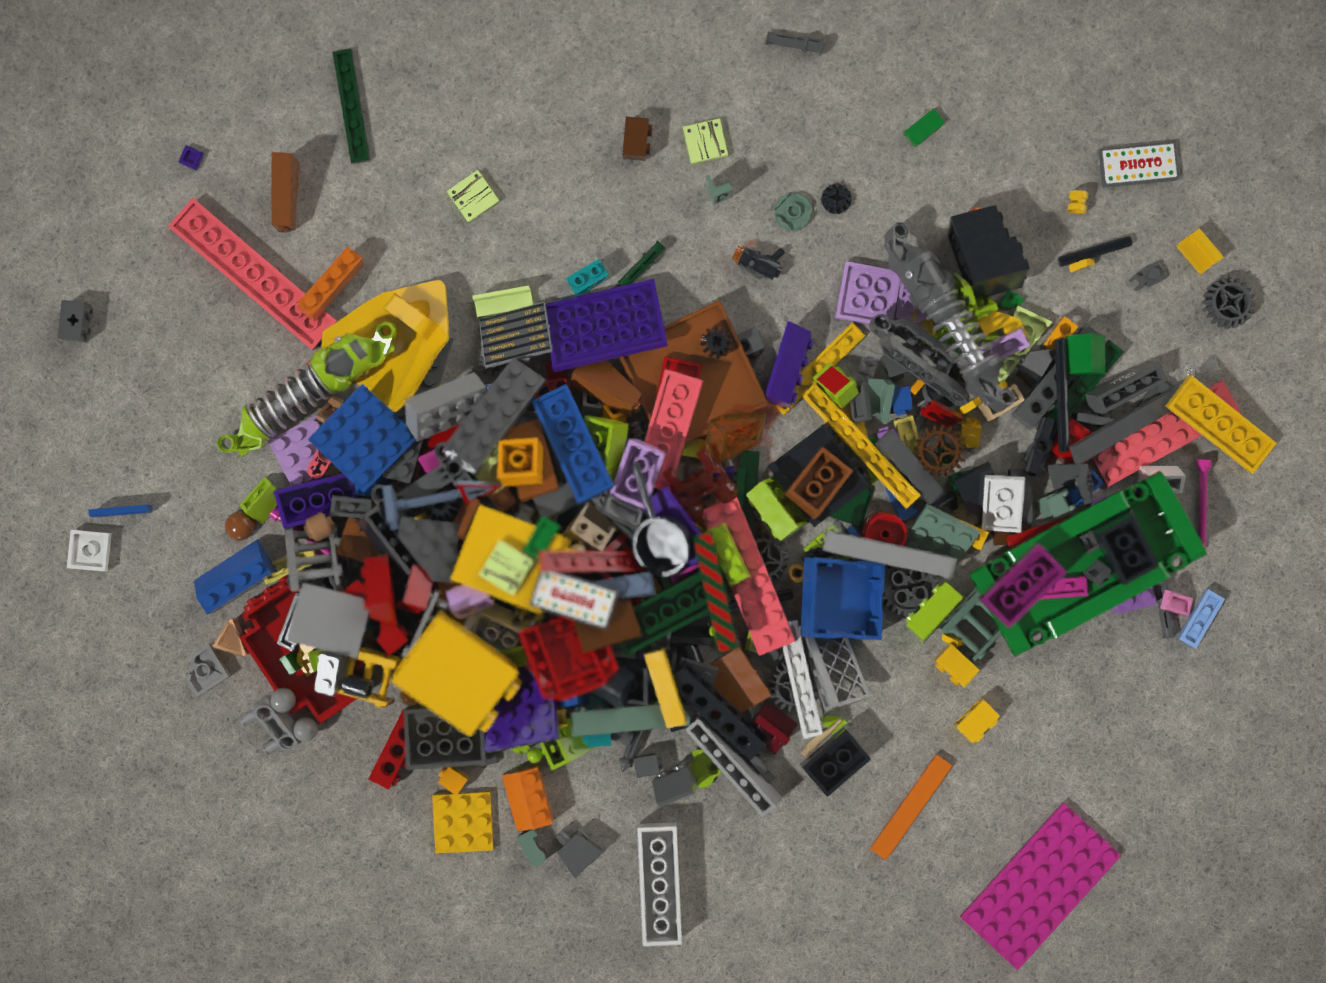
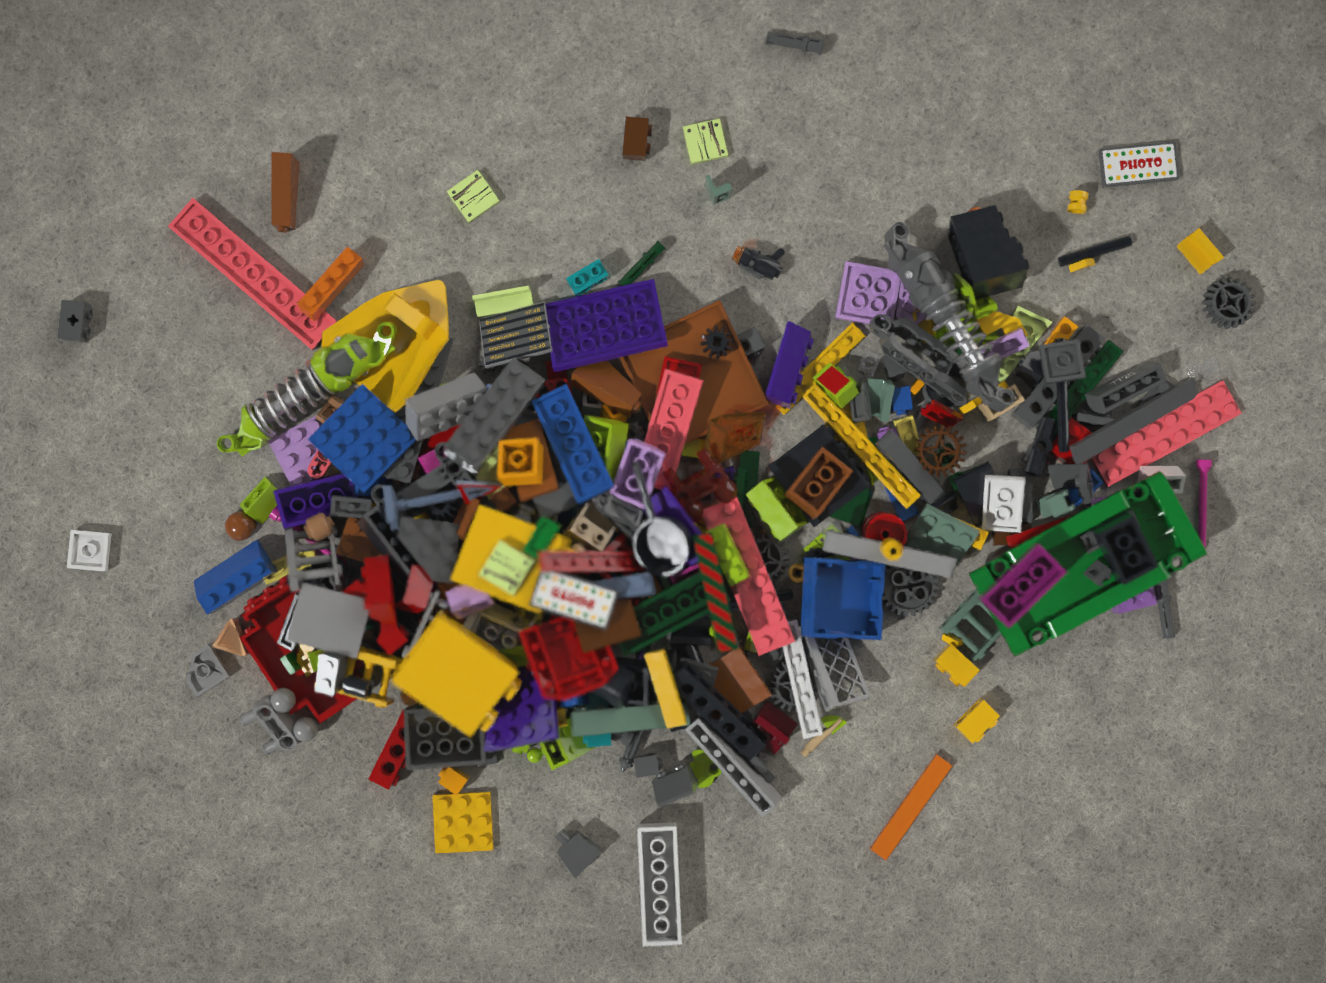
blue tile [89,505,153,517] -> none
dark purple tile [178,145,204,171] -> none
dark green tile [332,49,371,164] -> none
orange slope [502,764,554,831] -> none
sand green leg [517,829,547,866] -> none
sand green tile [774,193,812,231] -> none
black brick [800,727,871,797] -> none
black gear [821,183,852,214] -> none
green tile [903,108,945,148] -> none
lime slope [906,582,963,644] -> none
yellow bracket [959,417,982,448] -> none
dark pink plate [960,802,1121,970] -> none
green tile [998,291,1025,309] -> none
dark pink tile [1040,576,1088,599] -> none
green slope [1065,333,1105,375] -> none
dark grey plate [1129,262,1166,291] -> none
bright pink tile [1160,590,1193,617] -> none
yellow plate [1165,375,1277,474] -> none
light blue plate [1177,589,1225,649] -> none
none -> yellow brick [880,538,903,561]
none -> dark grey plate [1039,339,1086,384]

